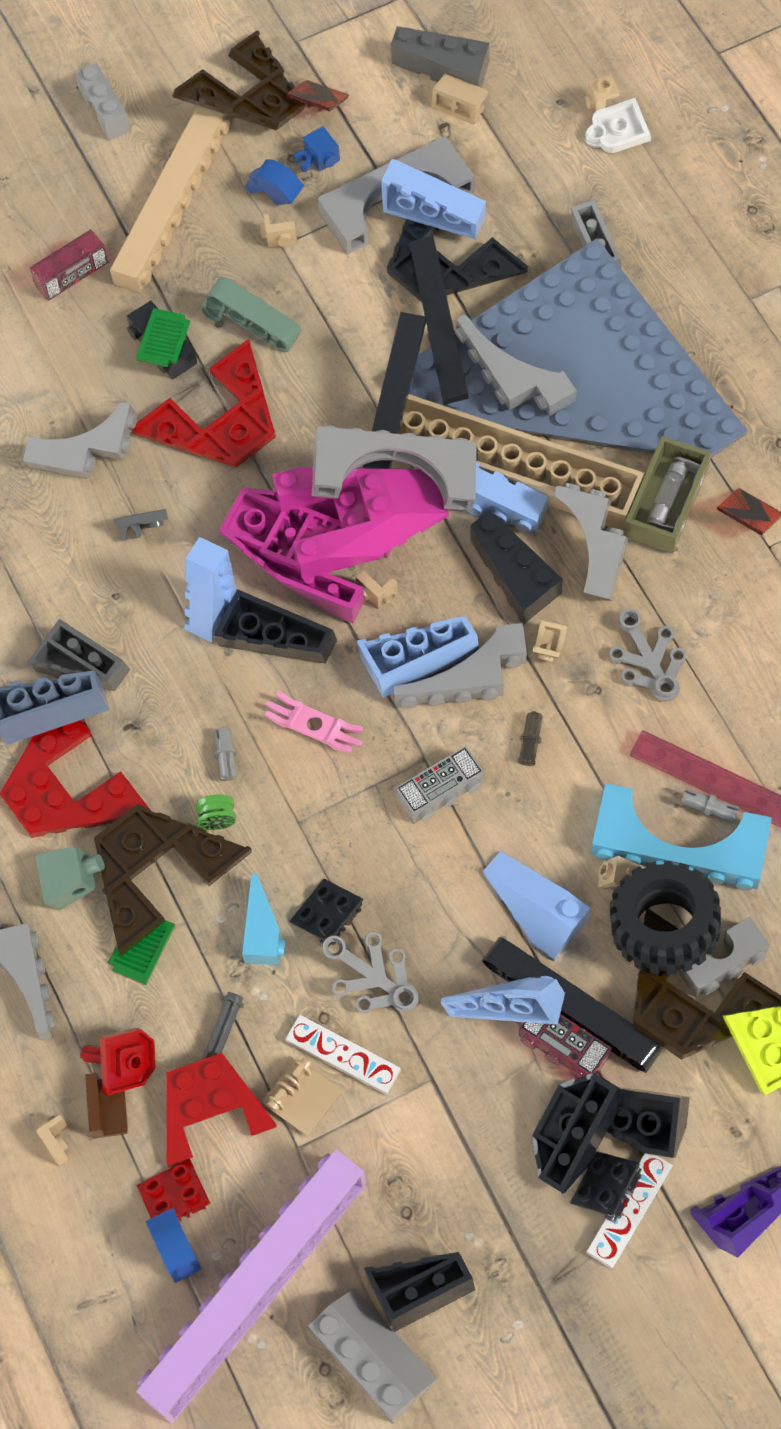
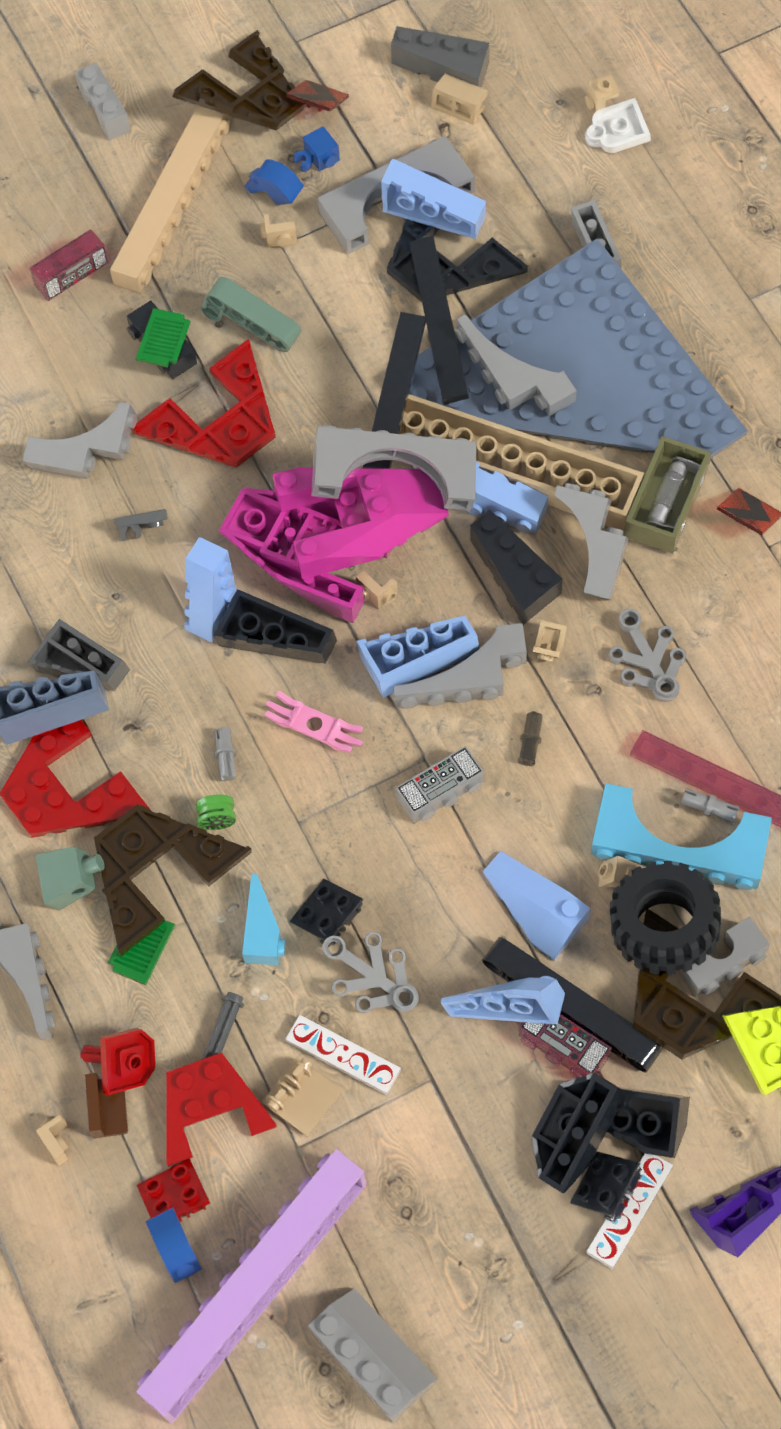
black wedge [364,1252,475,1332] -> none

